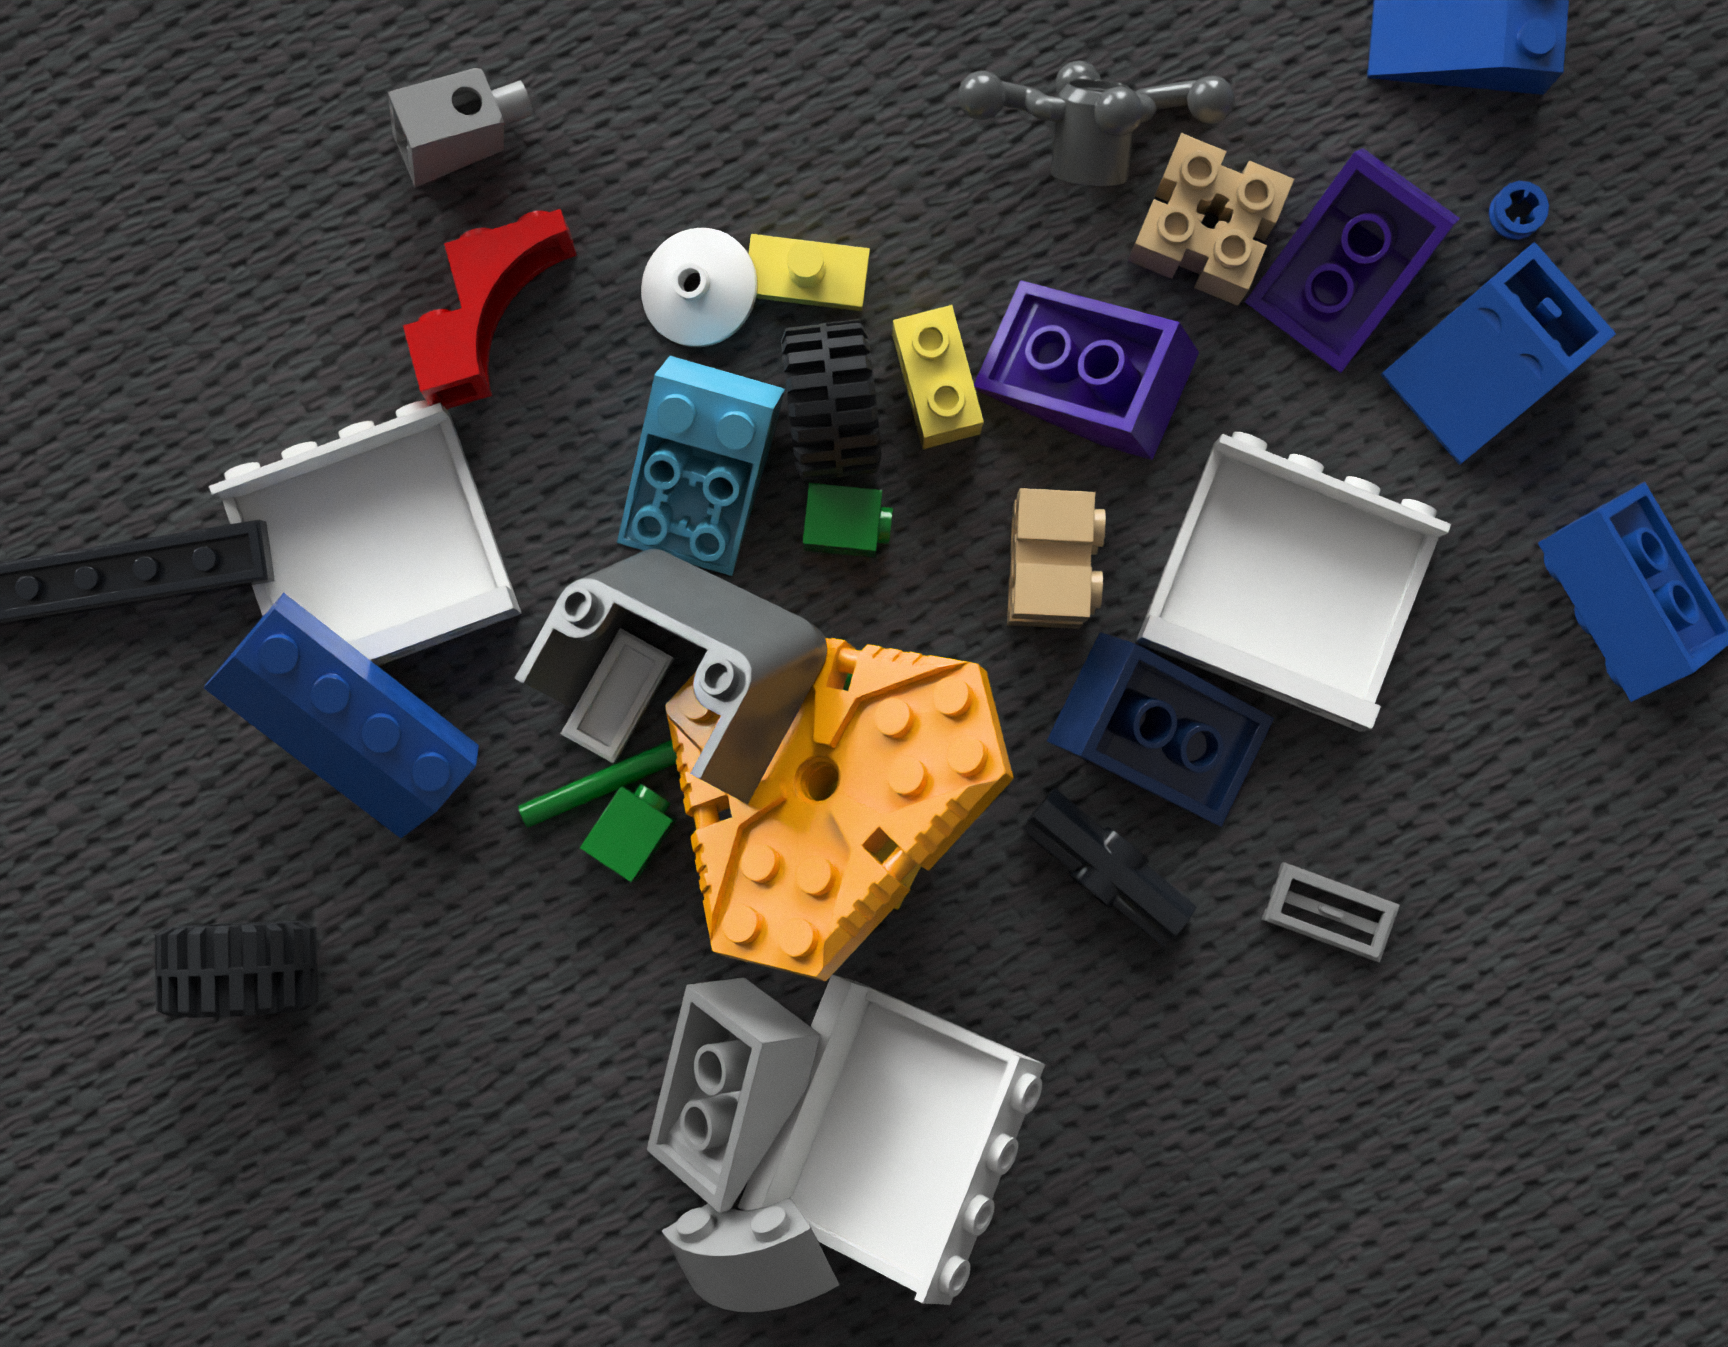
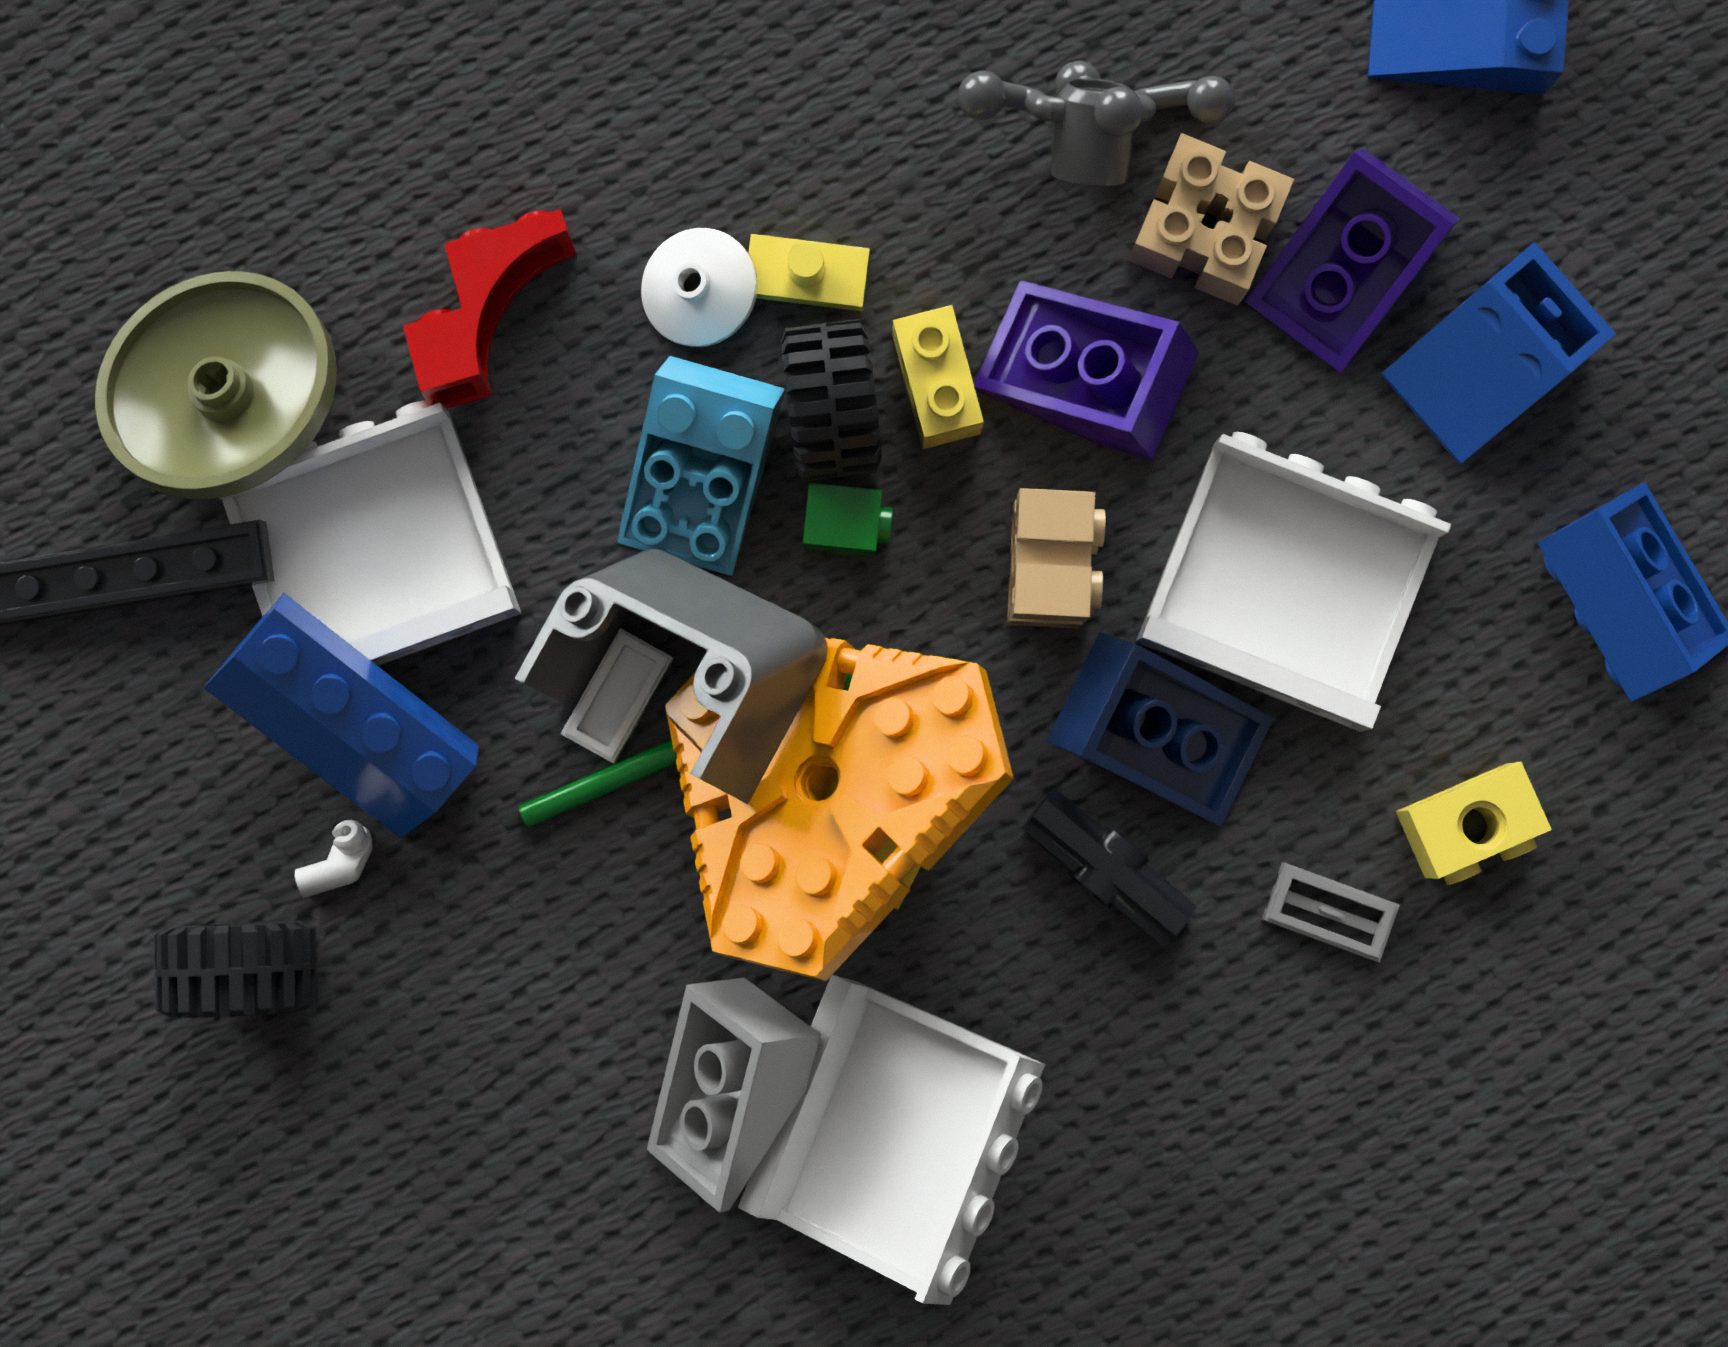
light grey torso [388,68,533,188] -> none
green brick [580,784,677,882] -> none
light grey brick [662,1197,839,1312] -> none
blue bush [1489,181,1549,240] -> none
none -> olive dish [95,271,337,499]
none -> white arm [295,820,372,898]
none -> light yellow brick [1396,762,1552,885]

